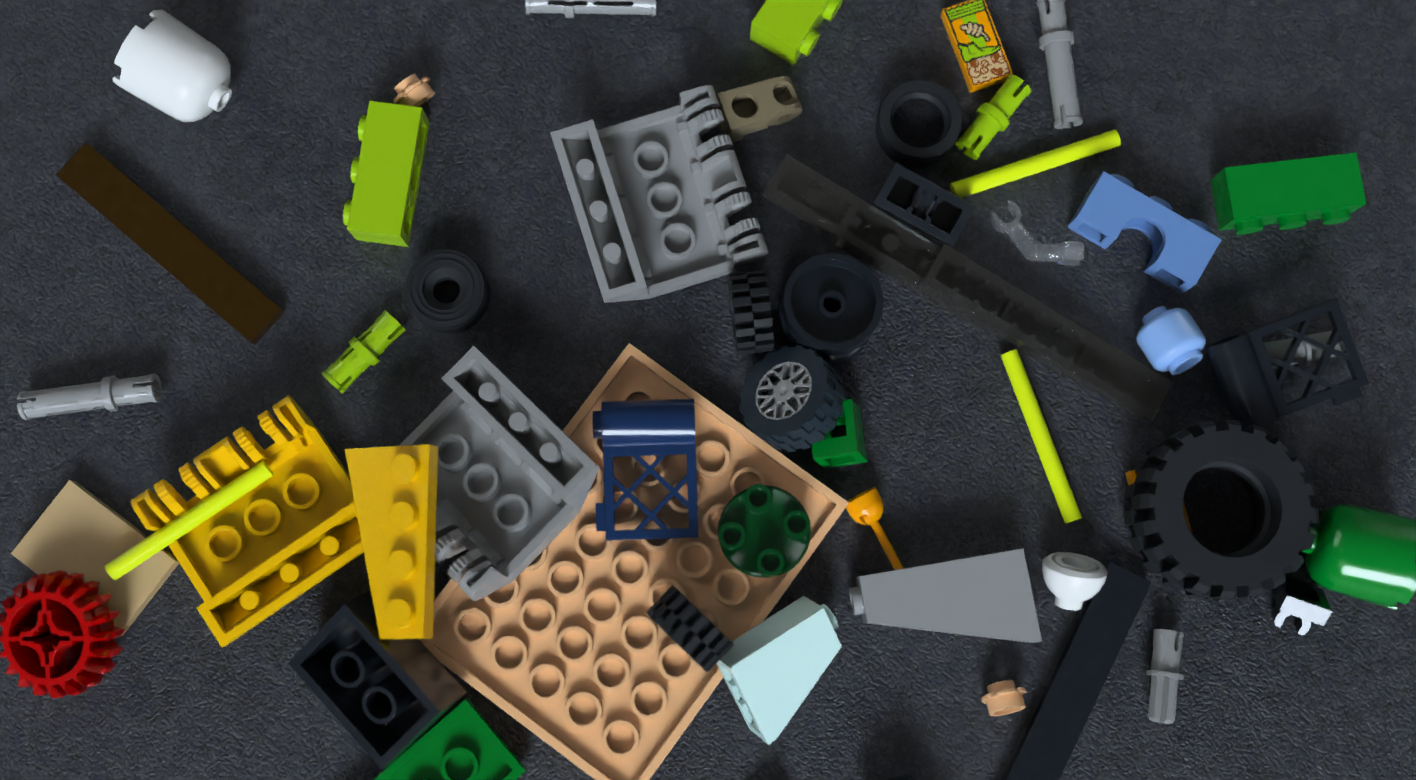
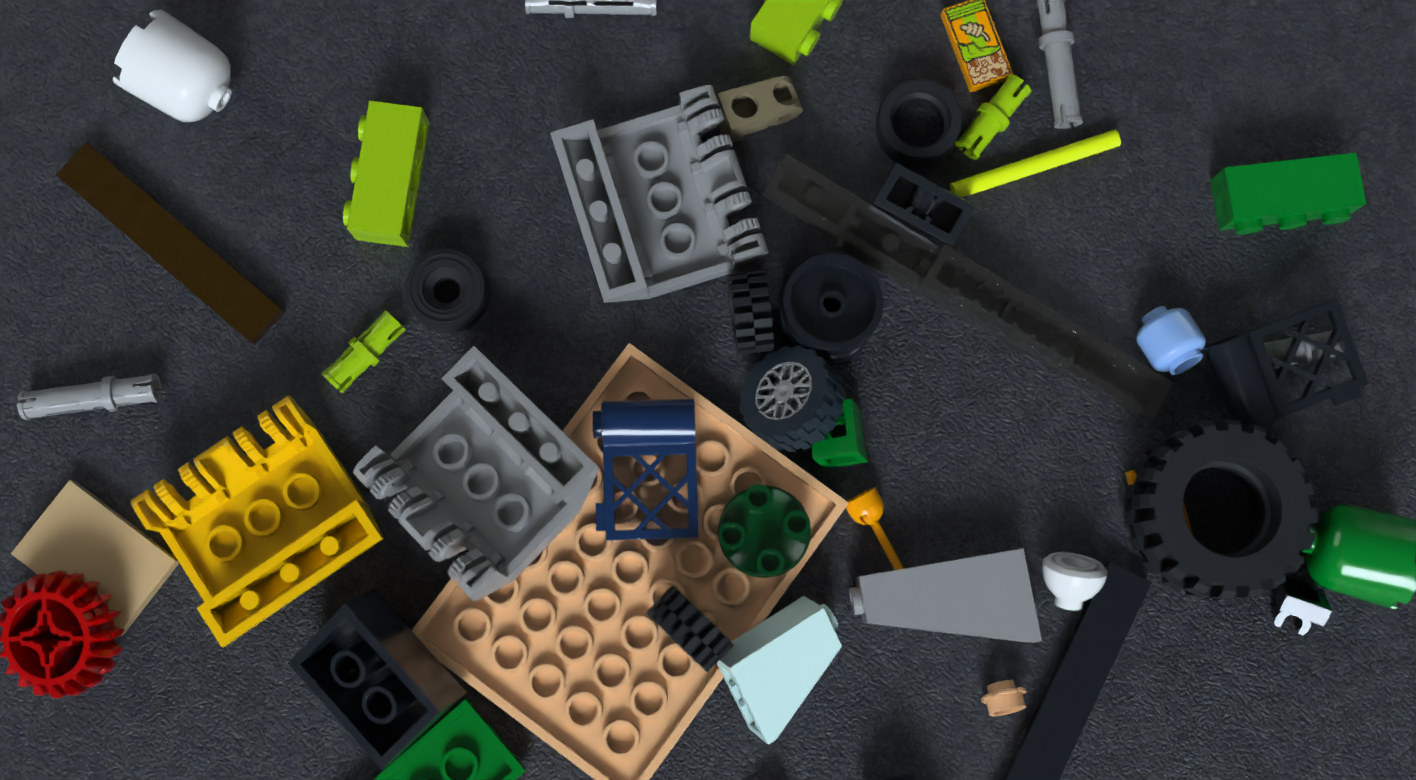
neon yellow bar [105,460,274,581] -> none
yellow wing [345,444,438,639] -> none
light nougat plate [394,74,435,107] -> none
clear arm [990,201,1084,266] -> none
neon yellow bar [1000,349,1082,524] -> none
medium blue arch [1067,172,1222,294] -> none
light grey axle [1146,629,1184,724] -> none

